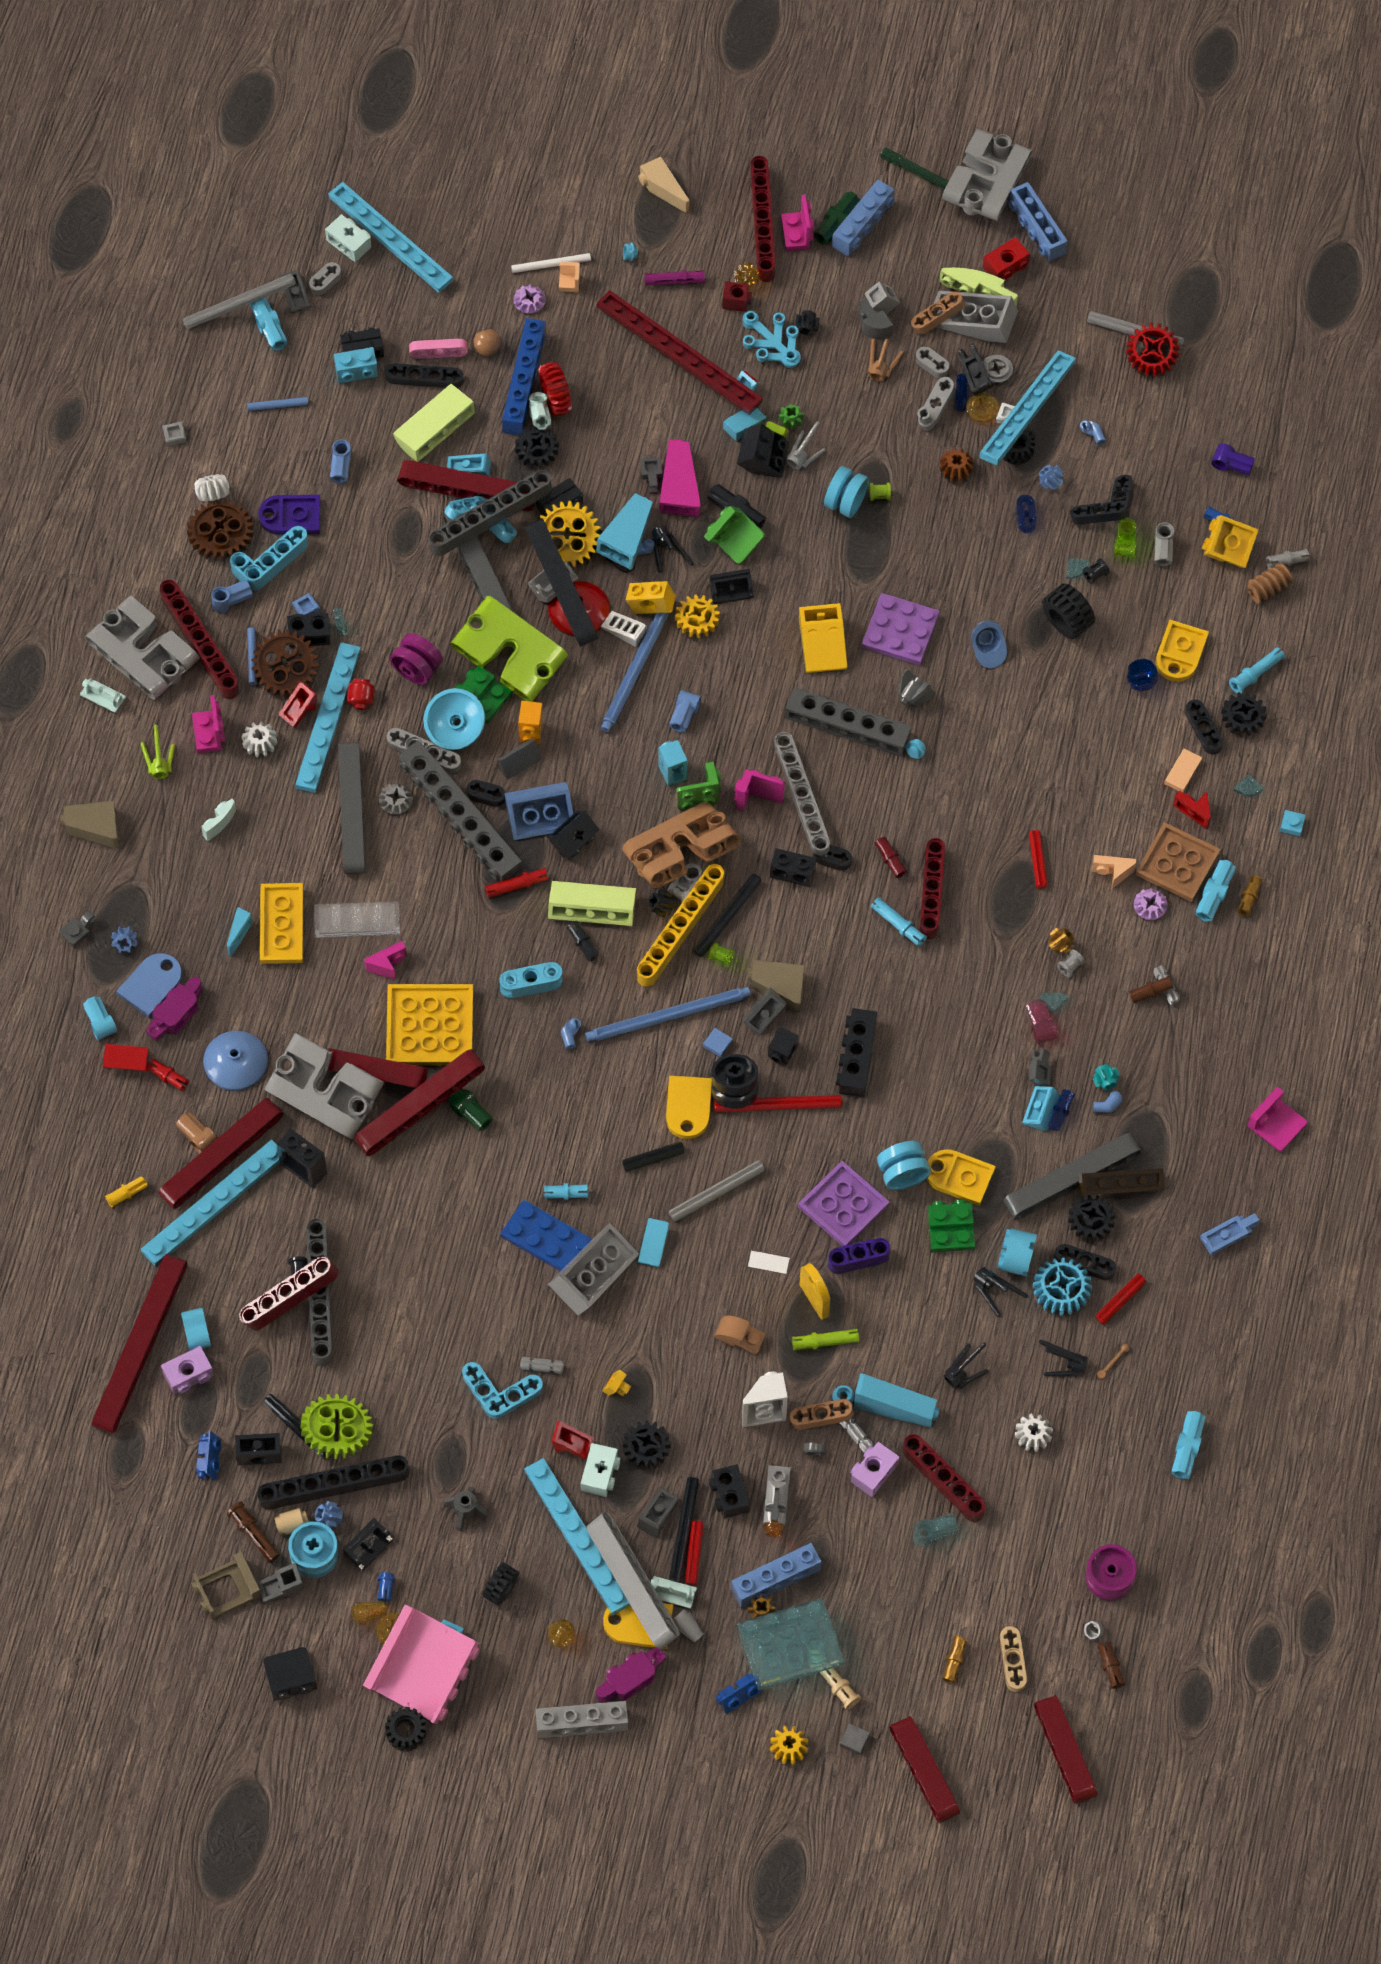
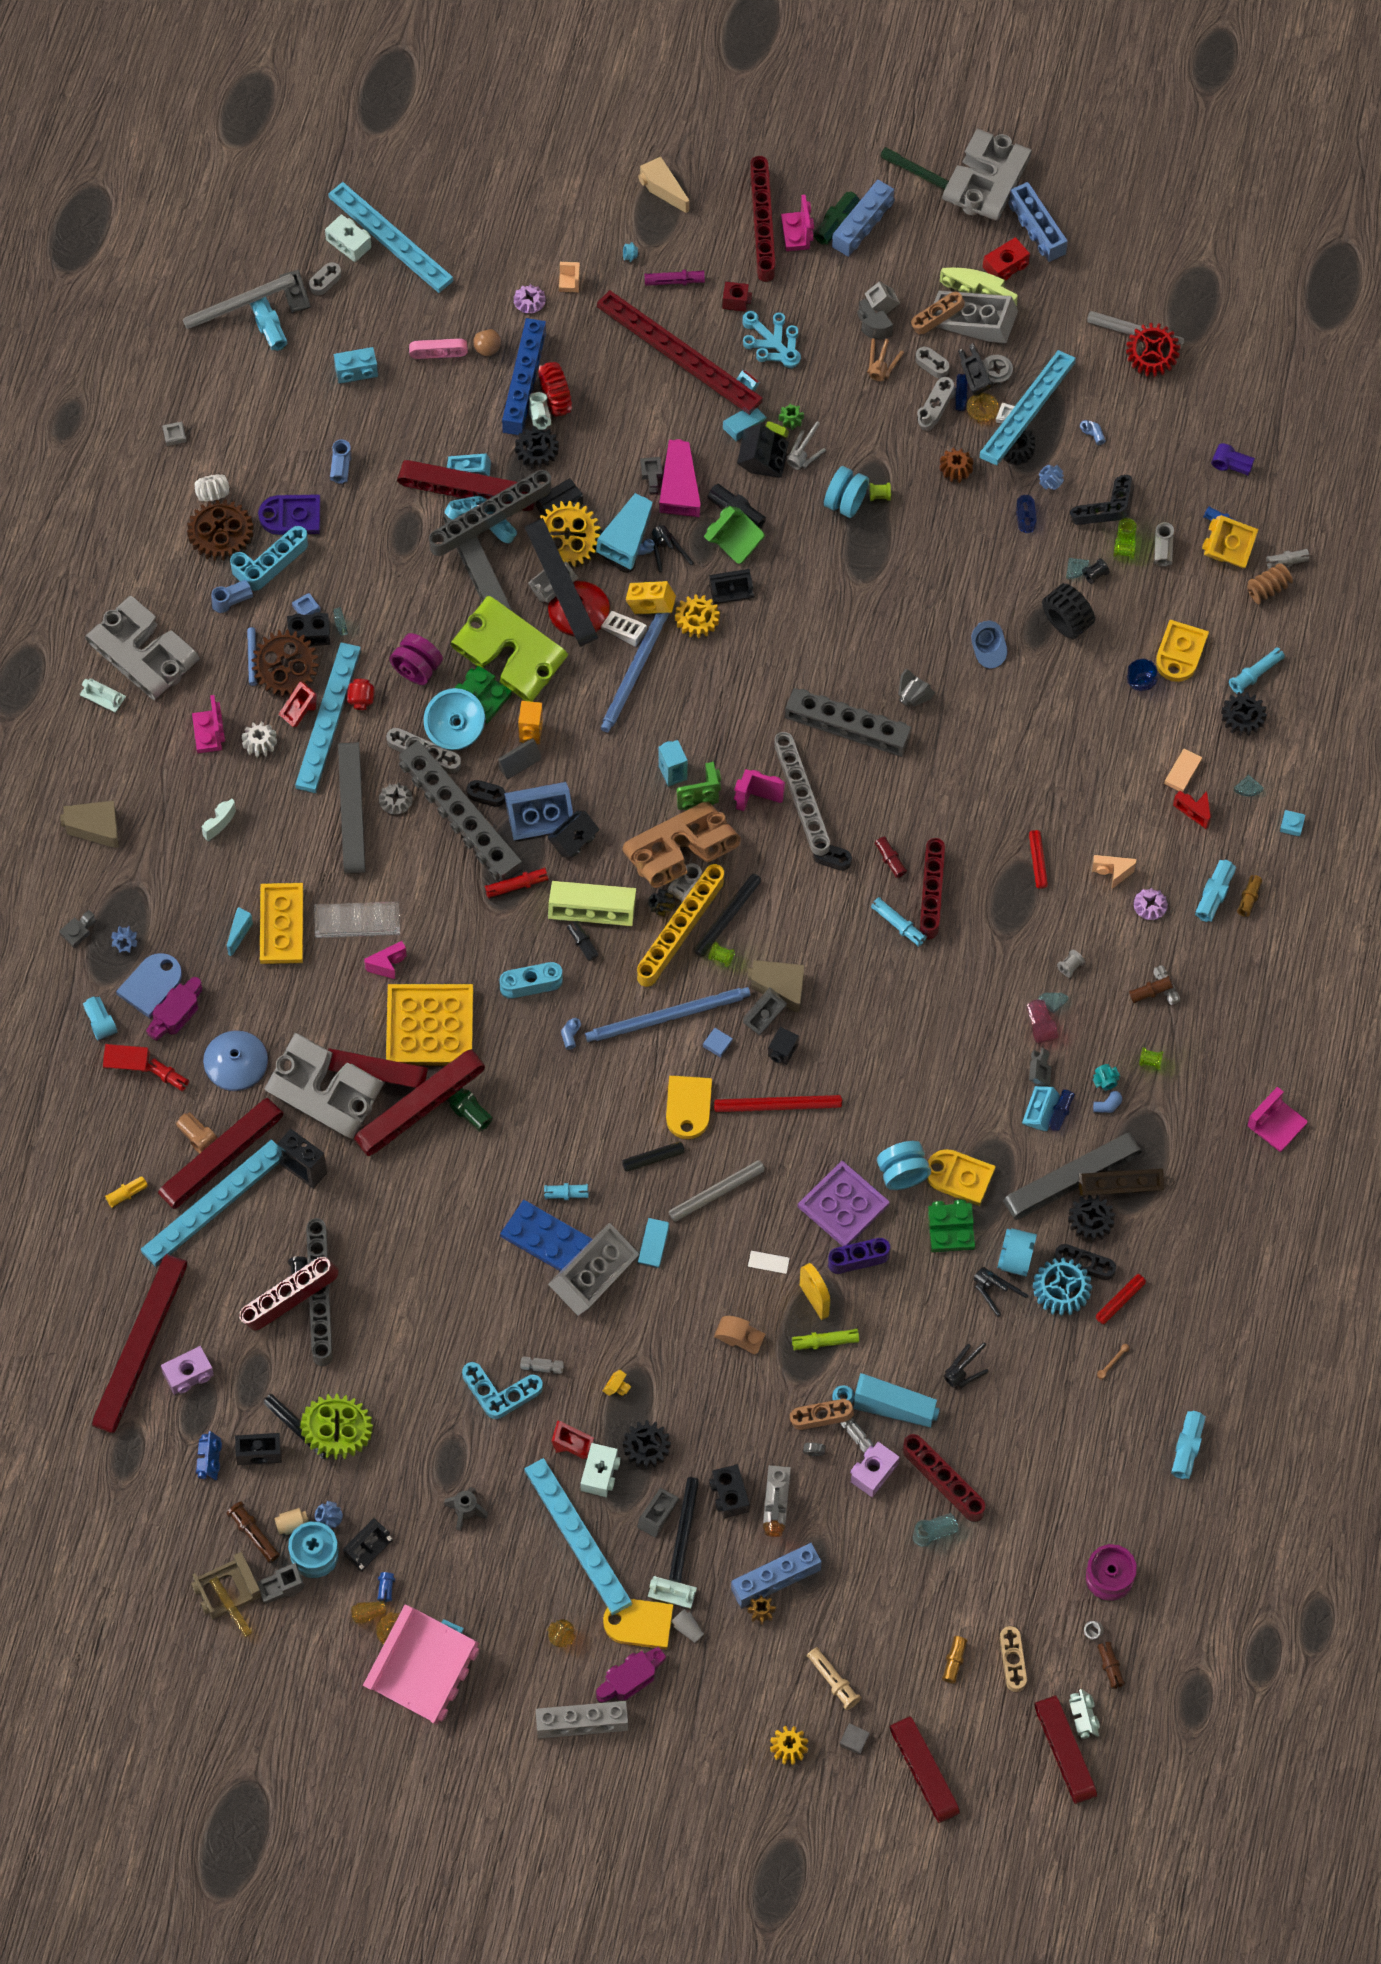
lime plant [141,725,175,779] -> none
dark red beam [159,580,239,699] -> none
medium azure axle [181,1308,211,1351] -> none
medium blue bar [247,397,308,411] -> none
black beam [257,1455,409,1509] -> none
black bracket [263,1647,317,1701] -> none
black brick [340,327,384,358] -> none
black beam [385,363,464,388] -> none
black tyre [385,1706,427,1751] -> none
yellowish green brick [393,384,475,462] -> none
black tyre [482,1562,520,1606] -> none
white bar [511,253,591,273] -> none
light grey beam [587,1512,680,1650] -> none
medium blue piece [669,690,701,733] -> none
red axle [685,1521,703,1586] -> none
black wheel [711,1054,758,1109] -> none
blue hinge [716,1673,764,1714] -> none
clear yellow gear [734,263,759,287] -> none
clear light blue slope [736,1598,844,1690] -> none
white slope [742,1371,788,1427] -> none
black brick [770,848,816,887] -> none
black gear [795,310,820,335] -> none
yellow slope [799,603,847,673] -> none
black brick [836,1008,877,1098] -> none
medium lavender plate [861,593,940,666] -> none
medium azure plate [905,739,926,759] -> none
white gear [1015,1413,1053,1452] -> none
black plant [1039,1340,1088,1377] -> none
pearl gold gear [1048,928,1075,954] -> none
medium nougat plate [1135,822,1221,902] -> none
black beam [1185,700,1223,755] -> none
medium blue hinge [1200,1213,1260,1256] -> none
none -> clear yellow bar [209,1576,252,1638]
none -> light aqua hinge [1069,1689,1100,1739]
none -> clear neon green bush [1139,1047,1164,1070]

